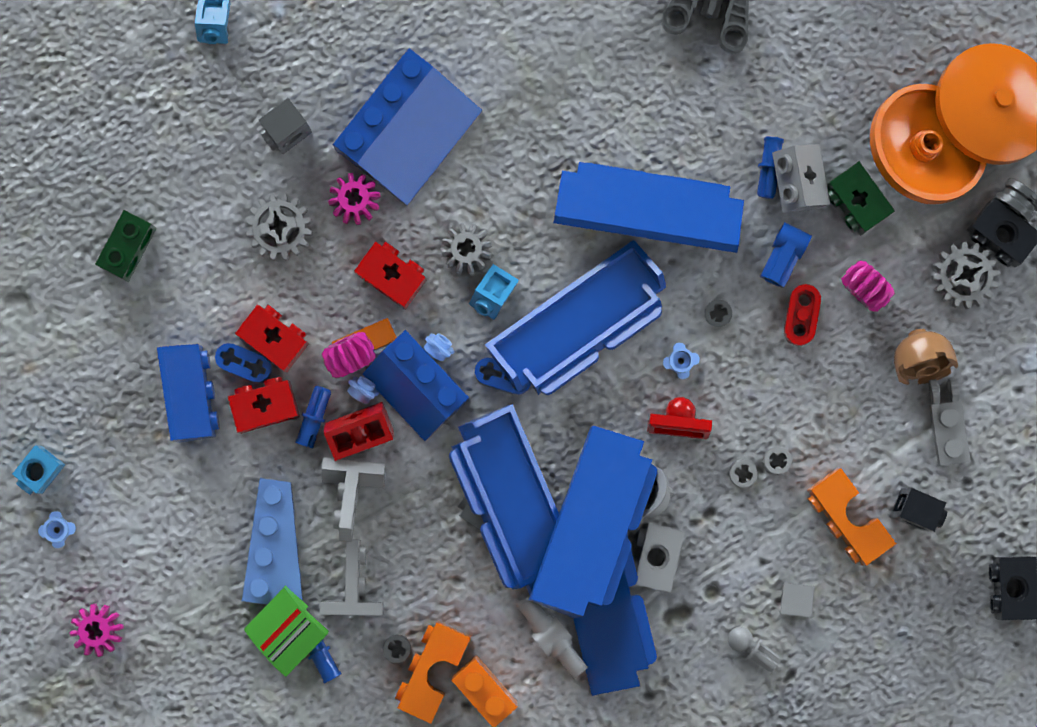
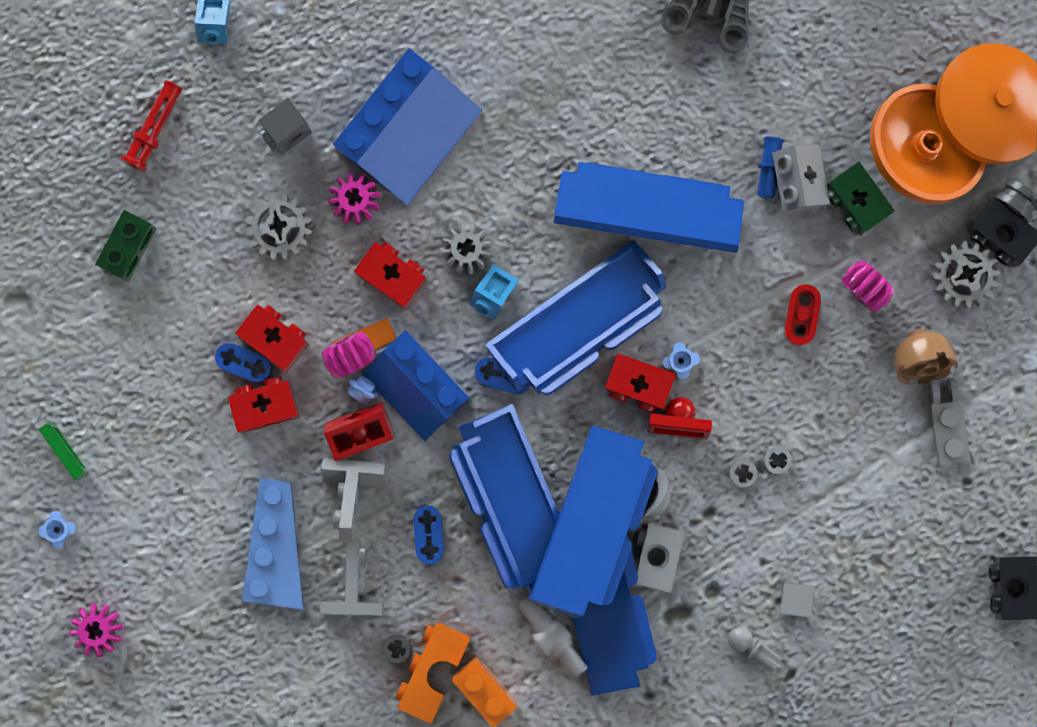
dark azure brick [12,445,65,495] -> none
blue slope [157,344,220,443] -> none
bright green slope [244,585,329,677] -> none
blue axle [295,386,331,448] -> none
blue axle [307,640,342,684] -> none
light blue plate [424,333,455,361] -> none
dark grey bush [705,299,732,327] -> none
blue piece [760,222,812,288] -> none
orange arch [807,468,897,566] -> none
black brick [889,488,948,532] -> none
none -> green tile [38,423,89,480]
none -> red pin [120,80,183,172]
none -> blue beam [413,506,444,564]
none -> red brick [604,353,676,414]

